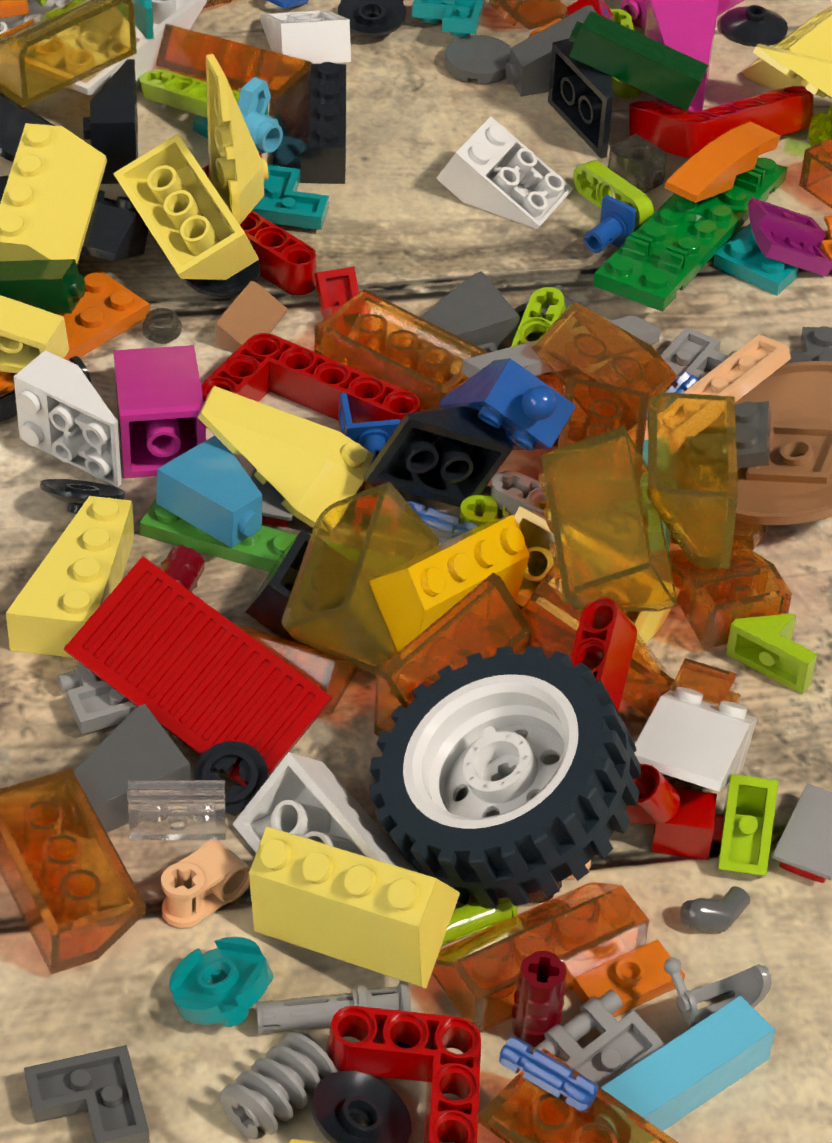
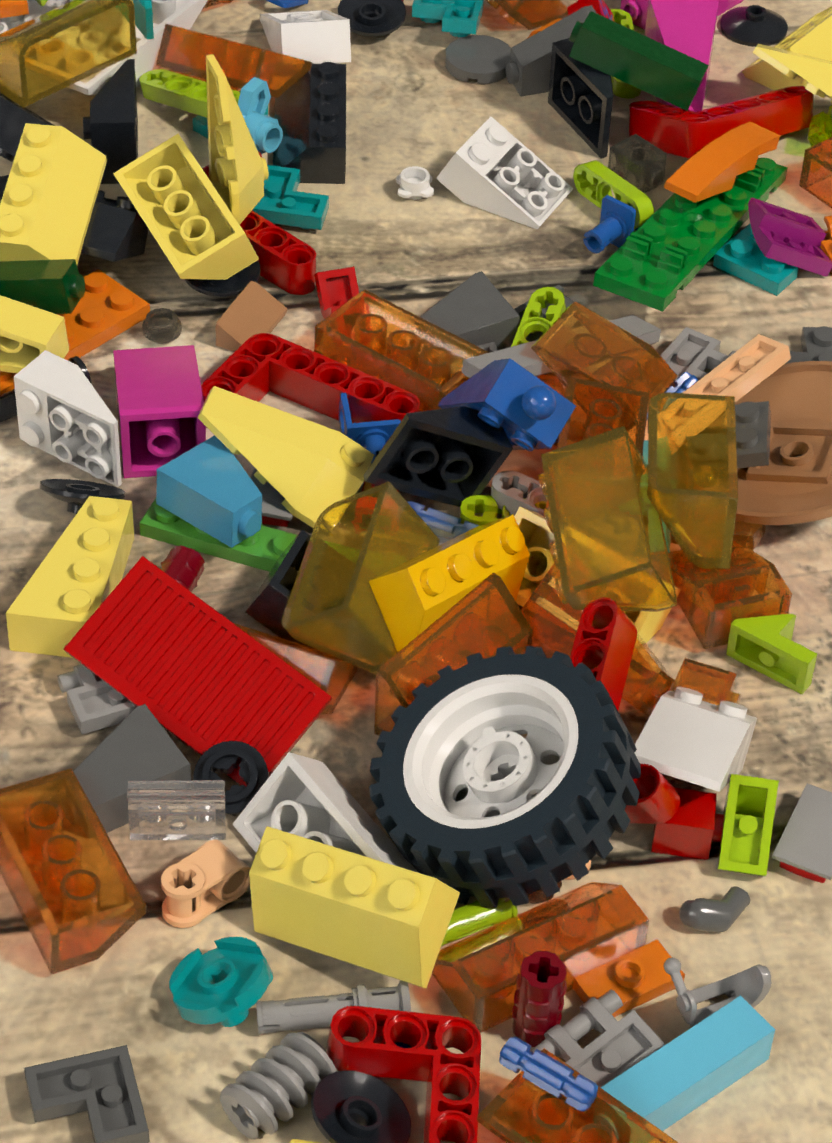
none -> white plate [396,166,434,200]

